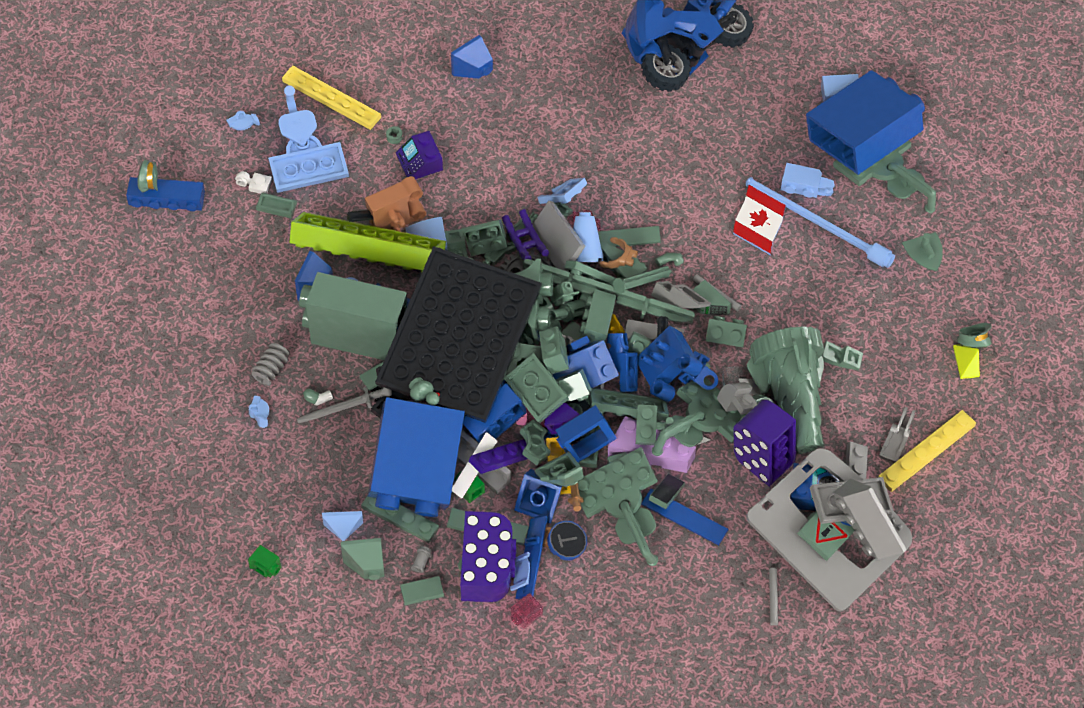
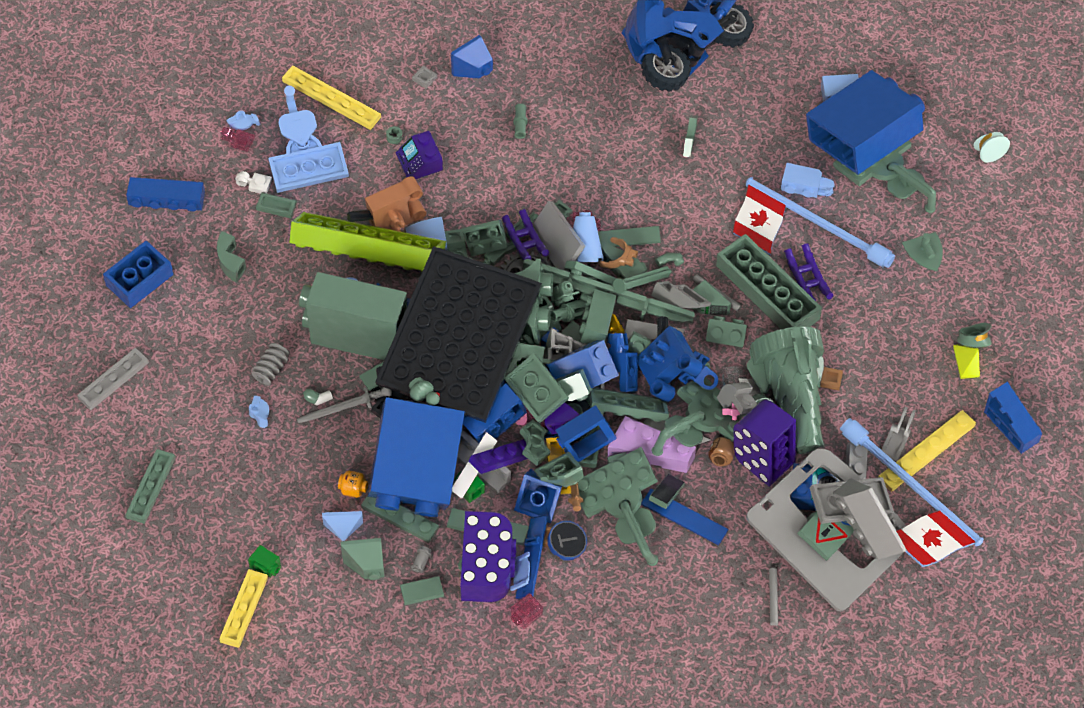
sand green piece [137,159,158,193] -> none
blue slope [295,251,333,301] -> none
light blue wing [537,178,587,204] -> none
sand green brick [539,326,569,374] -> none
blue tile [566,336,590,353] -> none
sand green plate [635,404,674,446] -> none
sand green slope [822,341,863,370] -> none
none -> light grey plate [77,348,149,411]
none -> blue brick [103,241,173,309]
none -> sand green plate [126,449,176,524]
none -> sand green brick [217,231,246,283]
none -> light yellow plate [219,569,268,648]
none -> clear pink plate [221,127,255,152]
none -> light orange head [338,470,369,498]
none -> light grey tile [412,66,437,89]
none -> sand green pin [513,103,528,139]
none -> sand green tile [683,115,698,157]
none -> medium nougat head [708,437,735,467]
none -> sand green brick [716,234,822,329]
none -> bright pink piece [722,403,740,420]
none -> dark purple piece [784,243,833,301]
none -> medium nougat plate [820,367,843,391]
none -> flag [840,418,984,567]
none -> light aqua piece [974,132,1010,163]
none -> blue wedge [984,382,1042,454]

